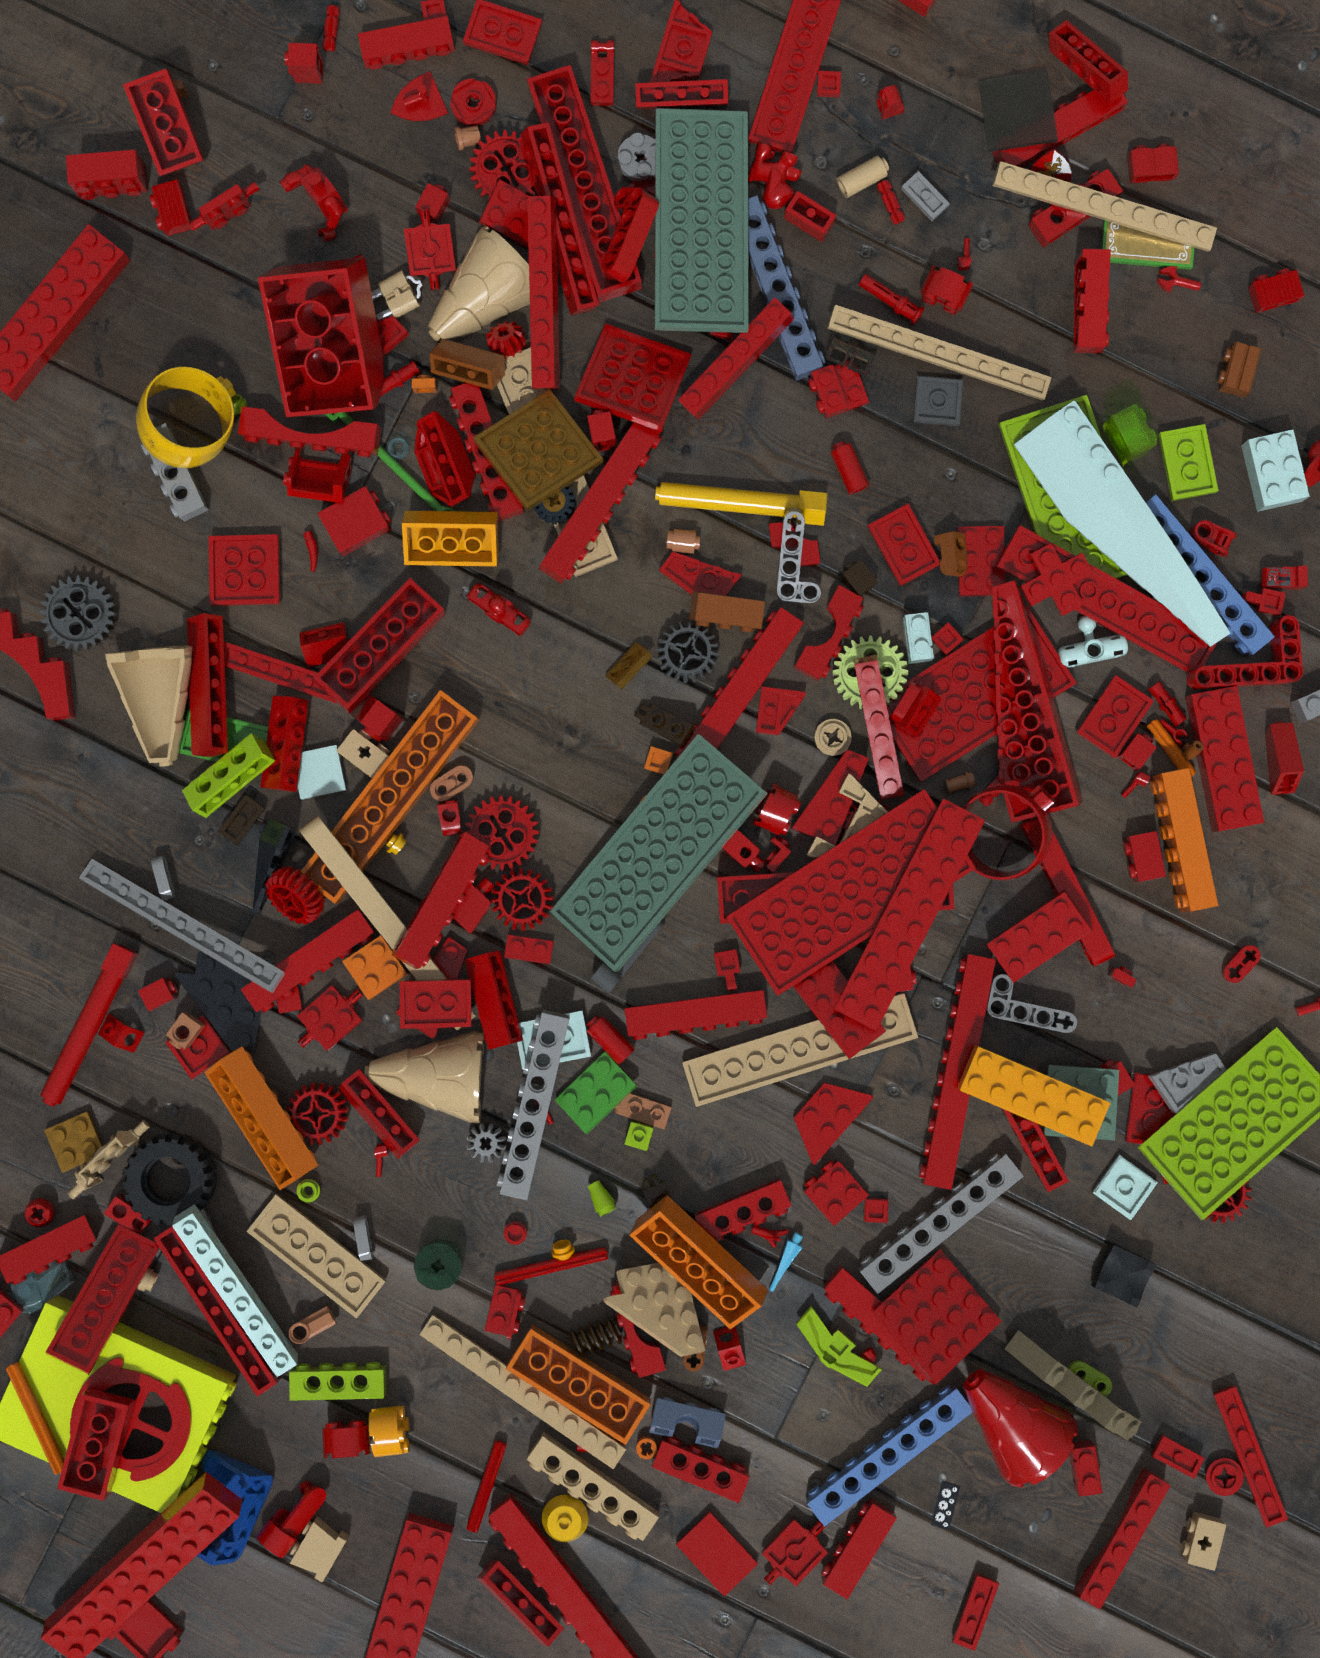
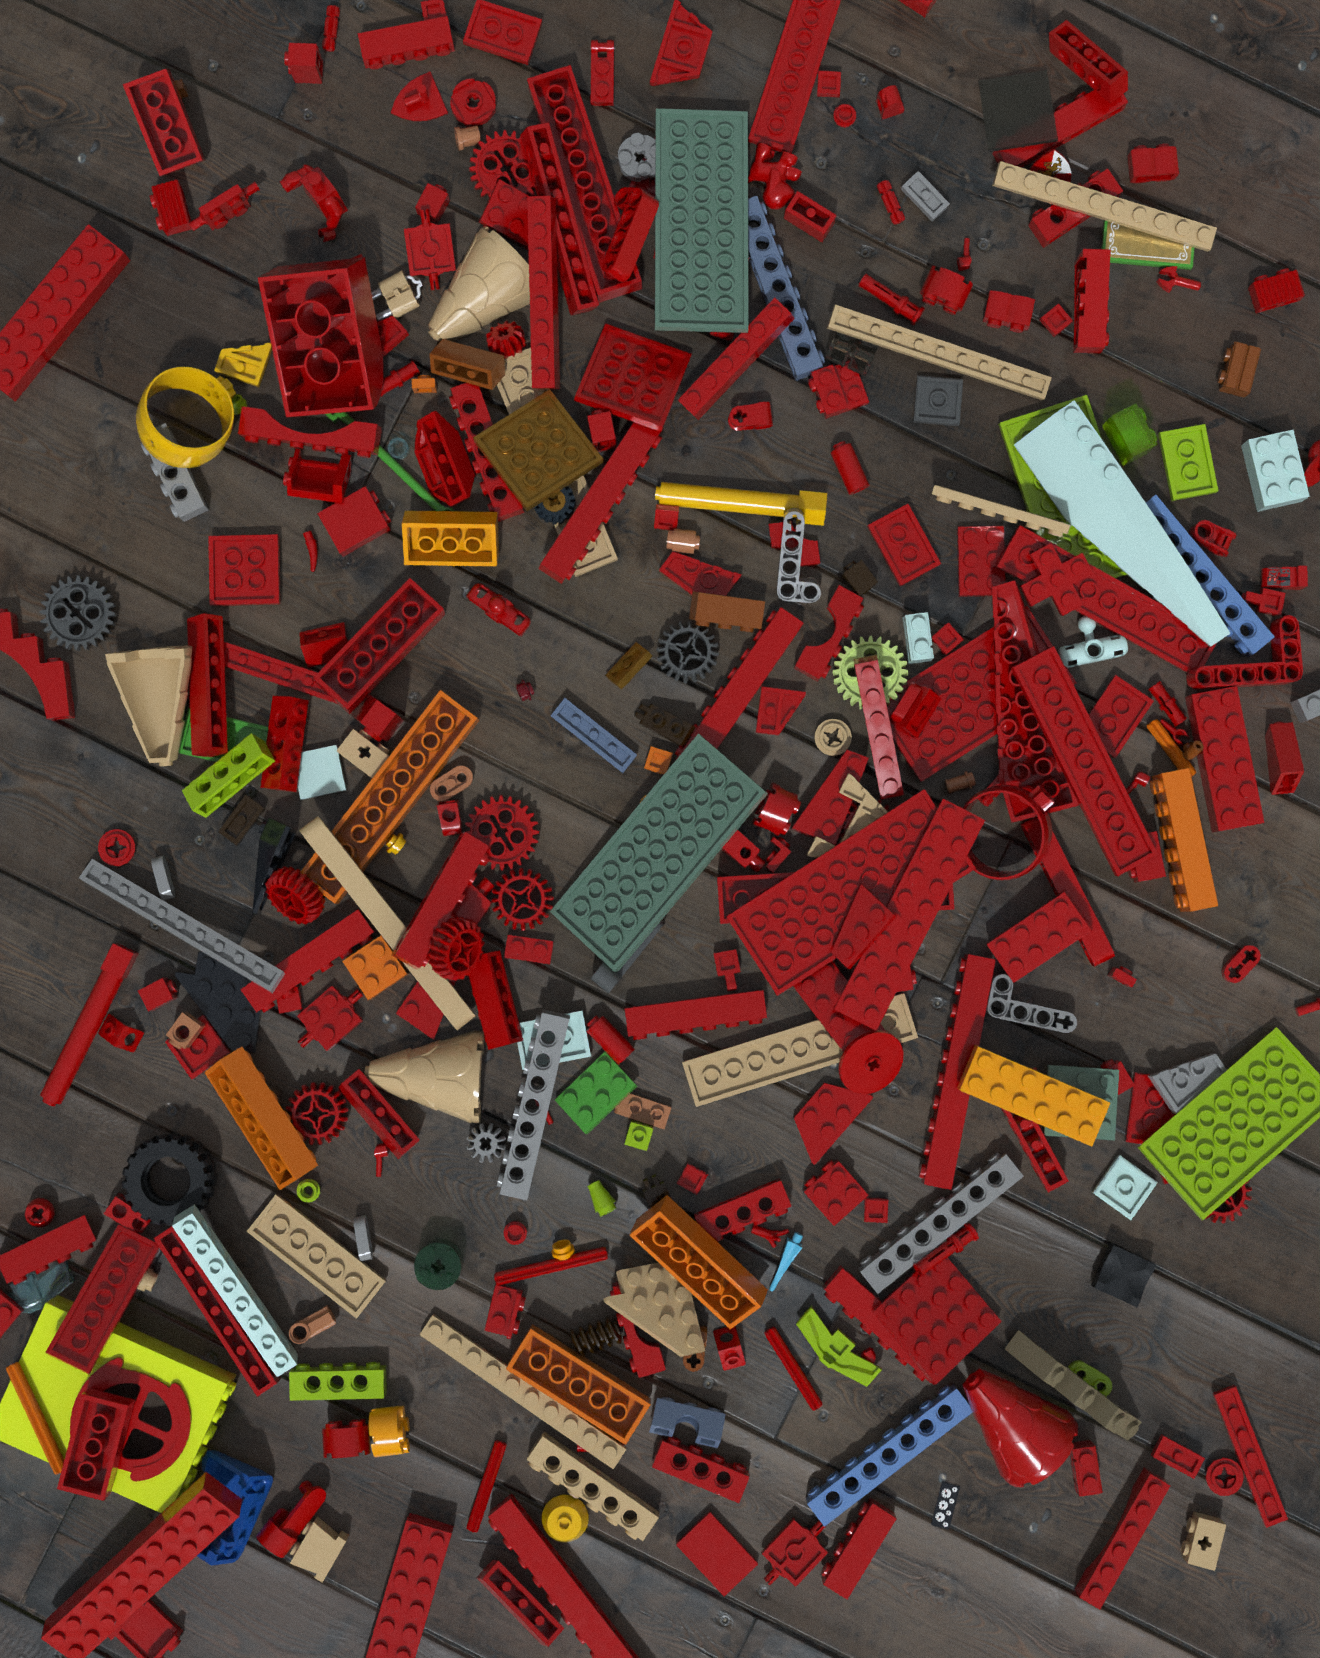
pearl gold plate [44,1111,103,1173] -> none
red brick [66,150,148,200] -> none
tan plate [67,1120,150,1199] -> none
red plate [399,979,471,1029] -> none
red brick [635,79,728,110] -> none
orange bush [636,1436,657,1459] -> none
tan brick [836,155,889,198] -> none
dark orange leg [934,531,967,577] -> none
red plate [952,1573,999,1651] -> none
red brick [1117,733,1157,771] -> none
none -> red gear [98,829,136,866]
none -> yellow wing [214,343,272,387]
none -> red gear [427,917,485,981]
none -> dark red plate [515,679,534,702]
none -> sand blue plate [551,698,637,773]
none -> red plate [654,504,679,530]
none -> red tile [677,1163,708,1195]
none -> red piece [728,402,773,431]
none -> red axle [764,1326,823,1411]
none -> red wing [831,884,897,969]
none -> red plate [833,104,856,128]
none -> red piece [839,1030,903,1094]
none -> red pin [913,1222,979,1277]
none -> tan plate [932,485,1071,537]
none -> red brick [983,290,1035,333]
none -> red plate [1011,646,1158,876]
none -> red plate [1040,303,1073,337]

